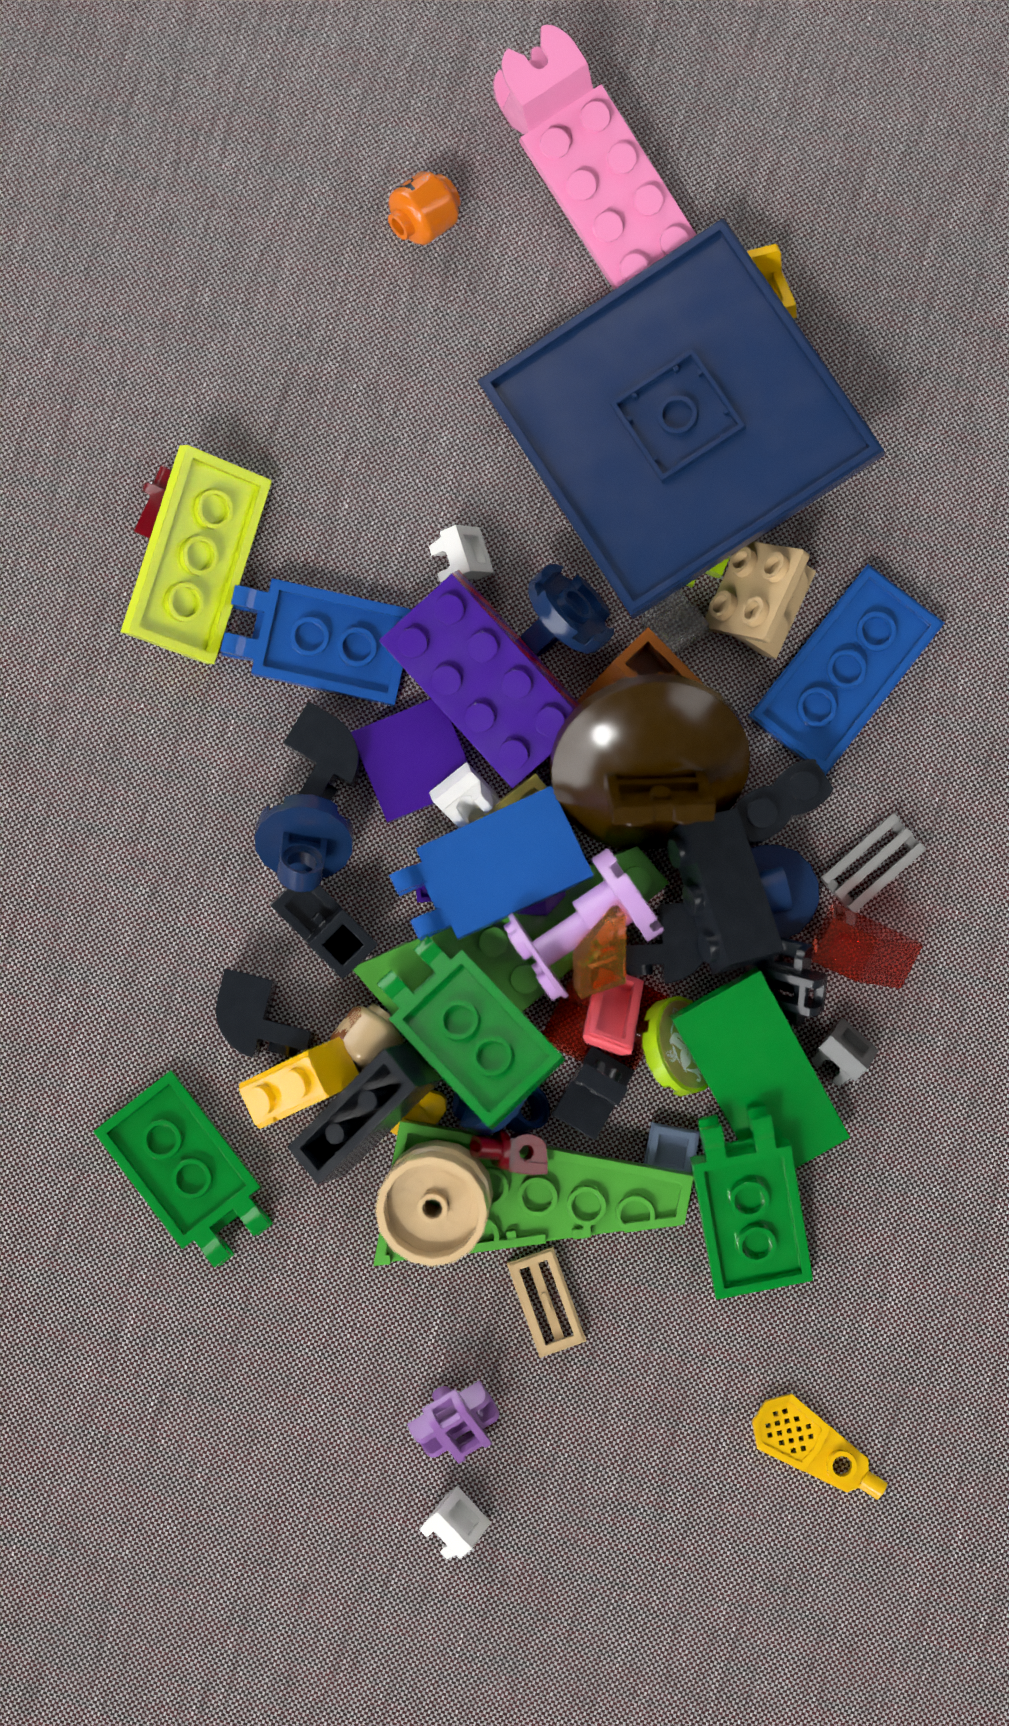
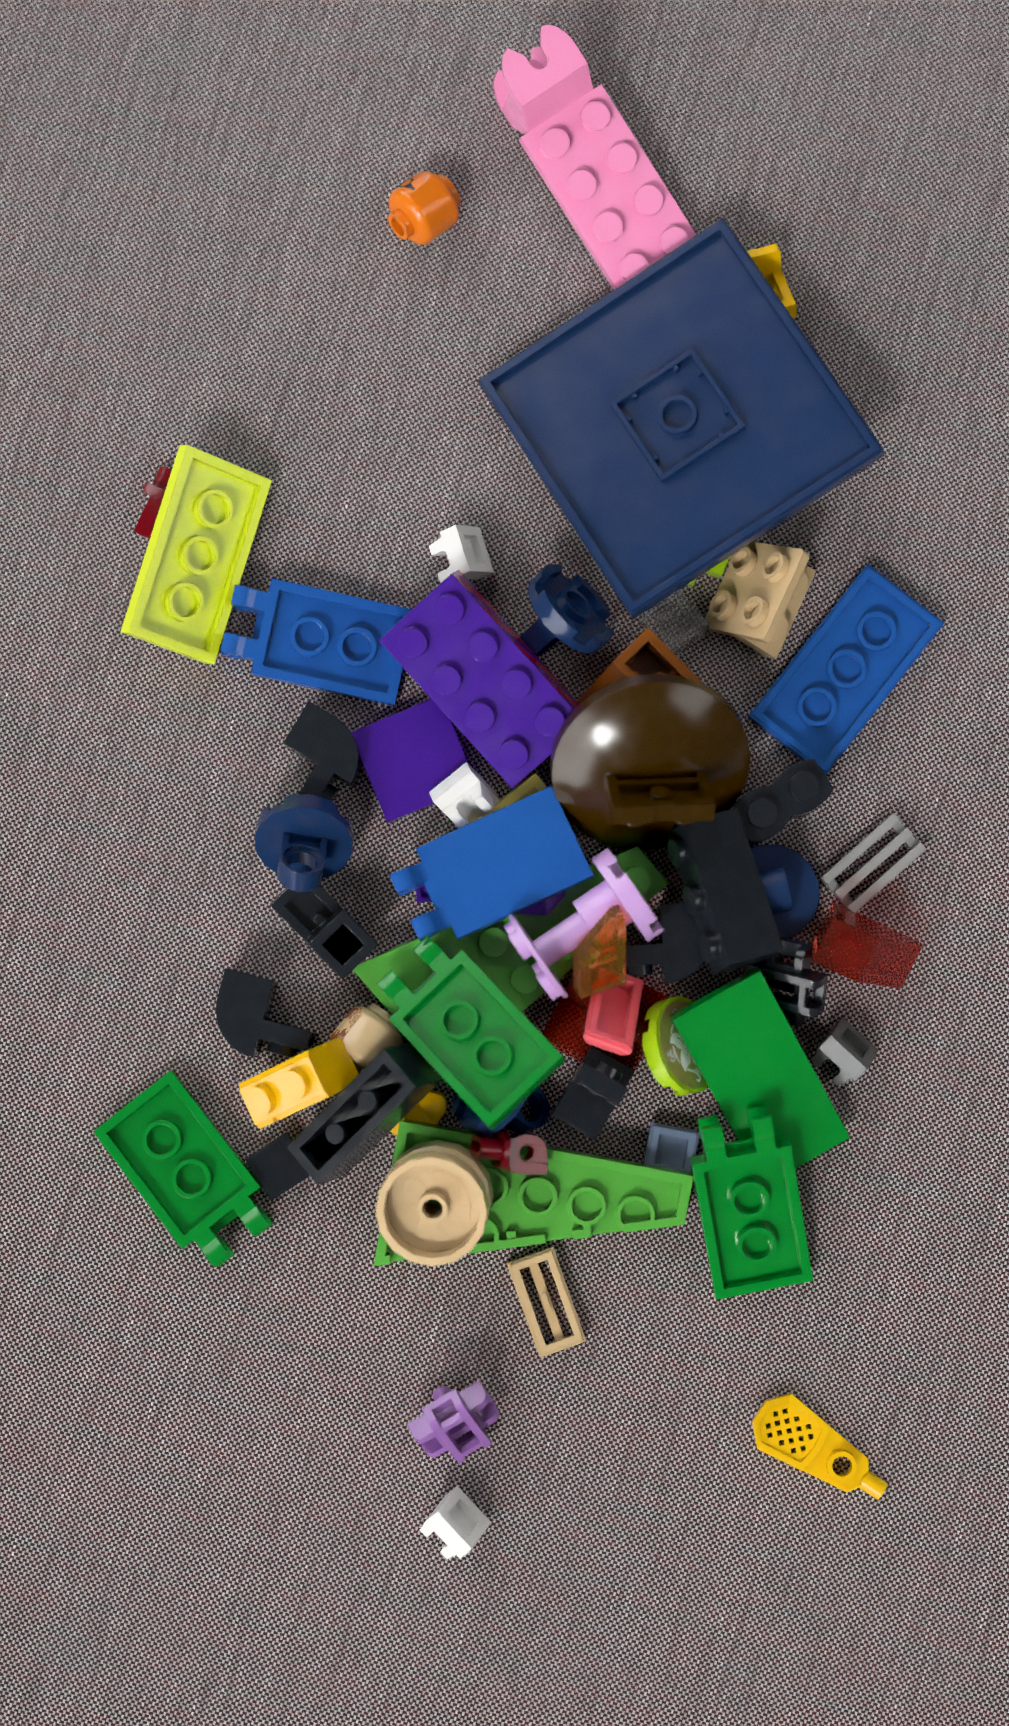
none -> black tile [245,1132,310,1201]

